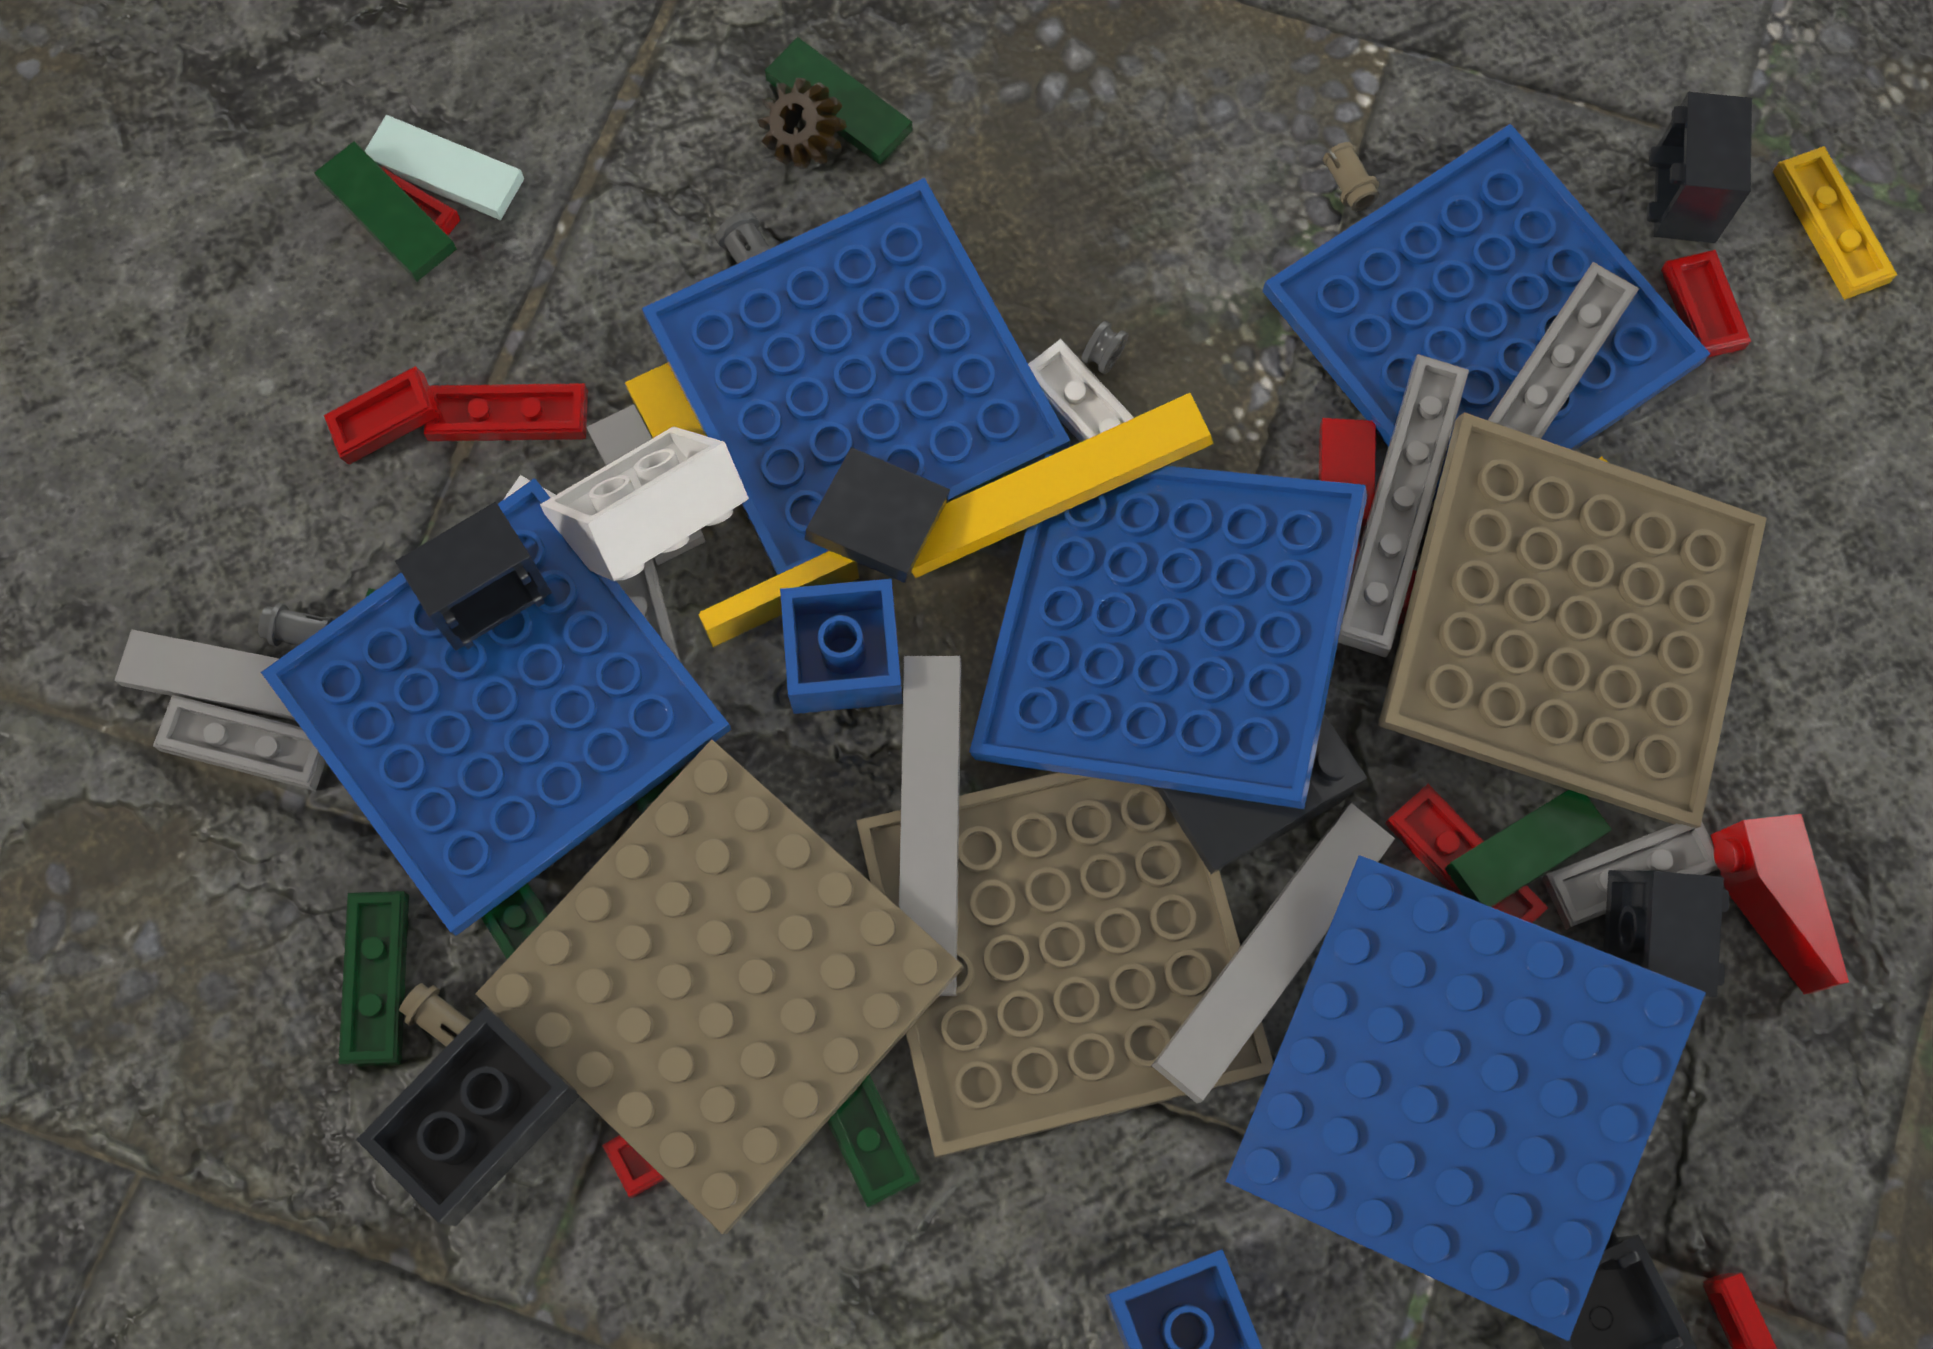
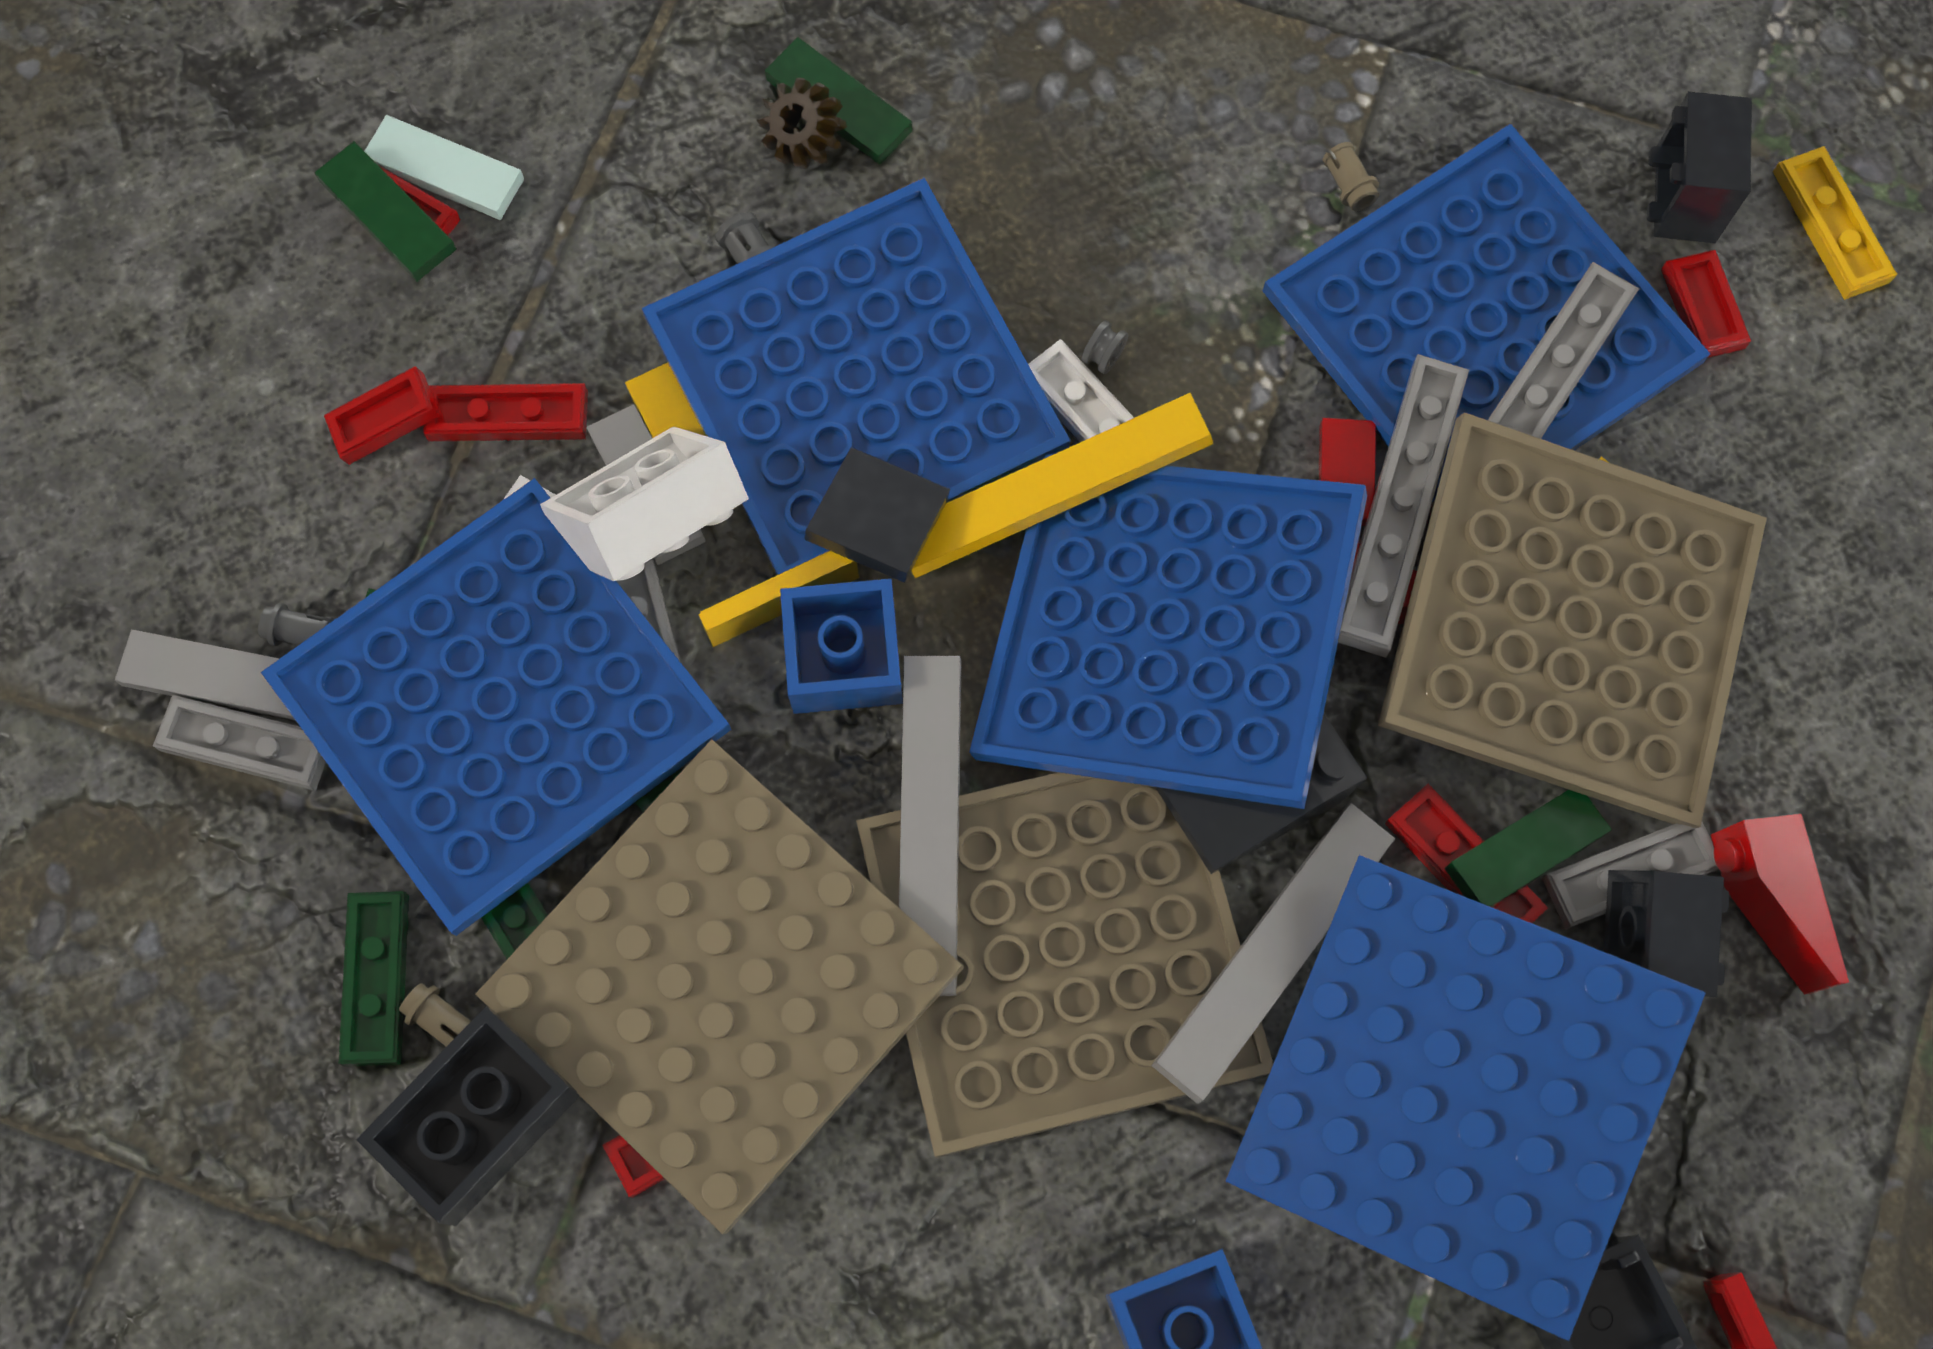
black container [395,501,552,651] -> none
dark green tile [827,1074,921,1208] -> none

